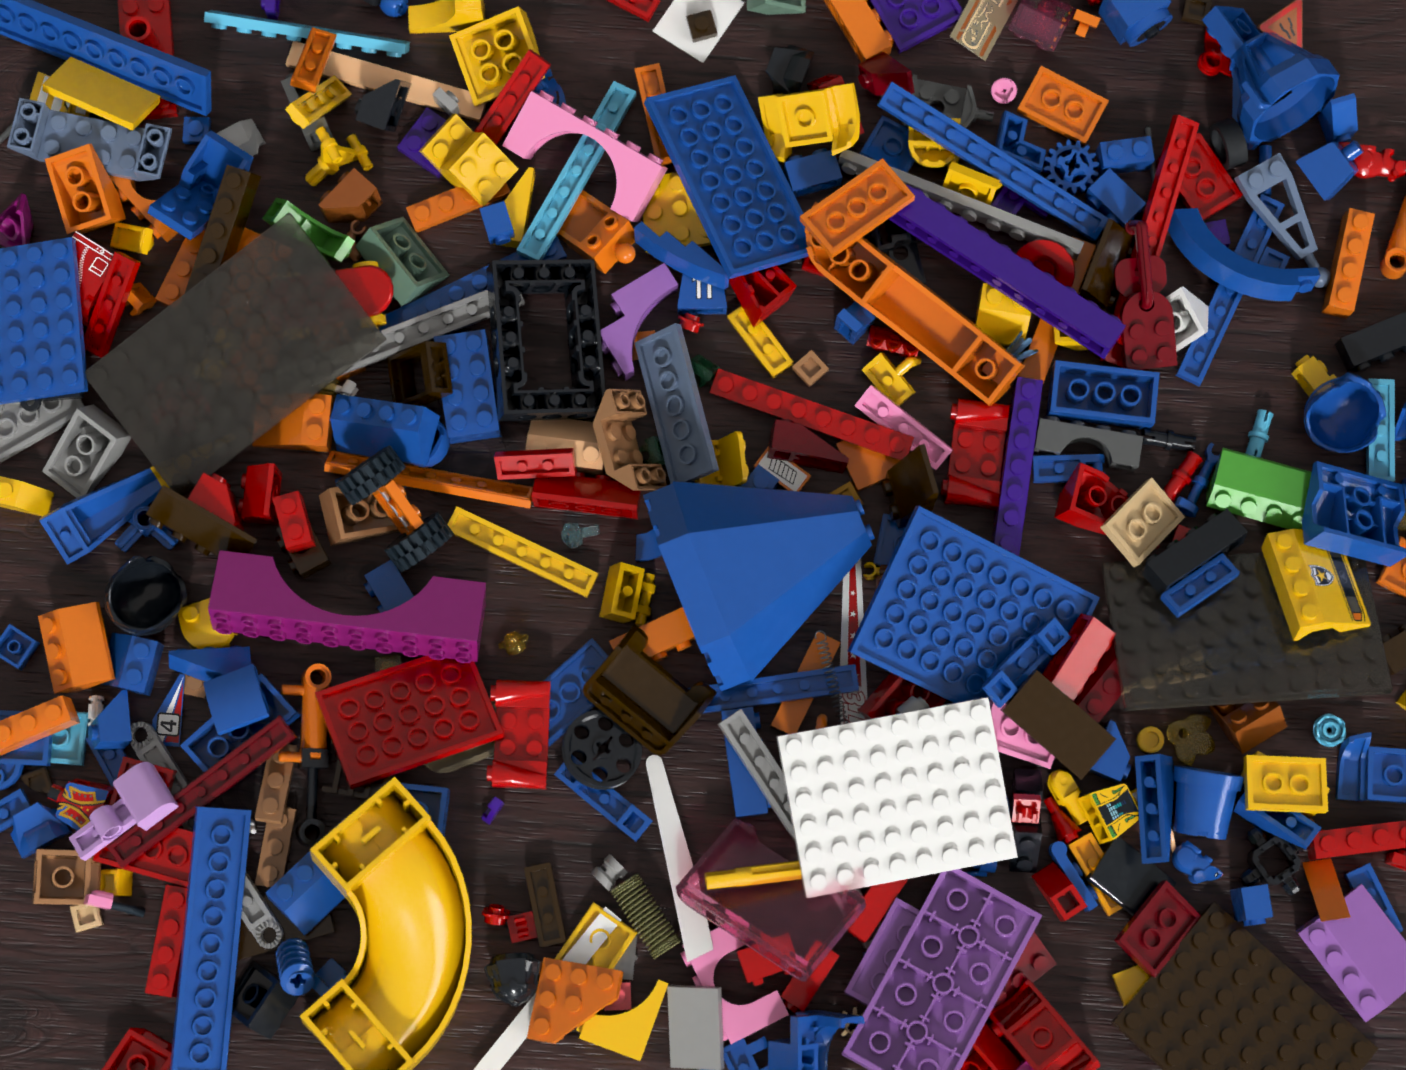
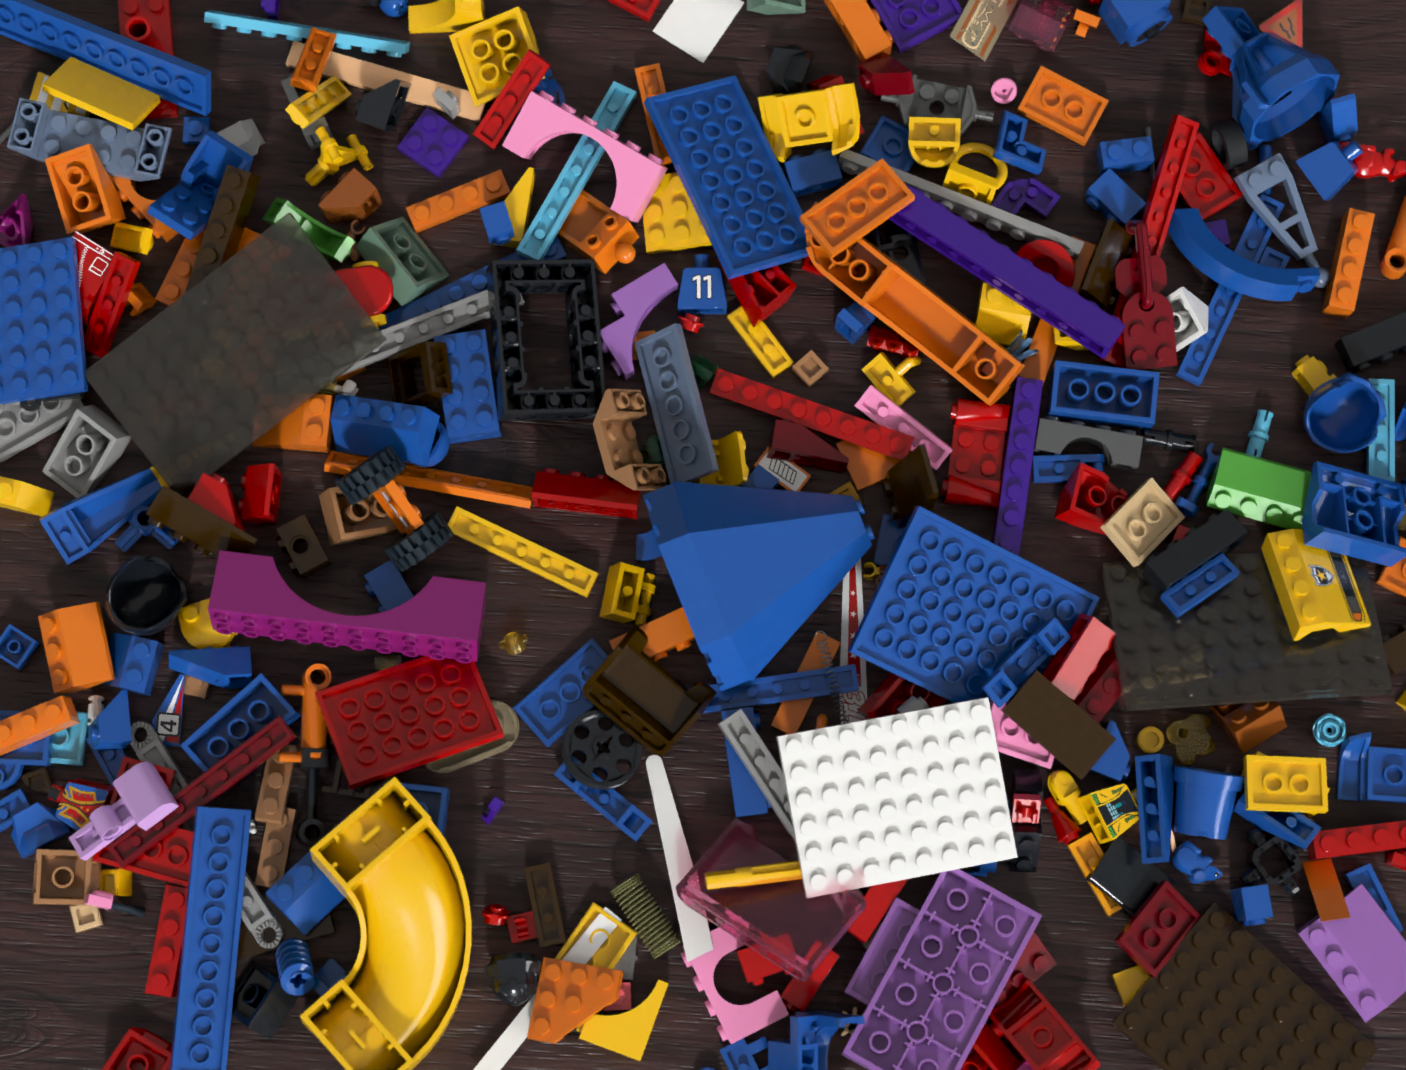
blue slope [203,664,270,736] -> none
red brick [273,491,316,553] -> none
yellow bracket [419,114,518,206] -> none
red piece [487,680,551,790] -> none
red plate [494,448,577,480] -> none
light nougat slope [525,419,604,475] -> none
clear light blue plate [561,523,600,549] -> none
light grey wheel [590,853,628,891] -> none
blue slope [634,221,729,290] -> none
light grey tile [667,985,724,1070] -> none
dark brown plate [686,10,717,43] -> none
blue plate [877,82,1109,241] -> none
red slope [1031,862,1087,922] -> none
blue gear [1042,140,1099,196] -> none
blue plate [1048,841,1098,912] -> none

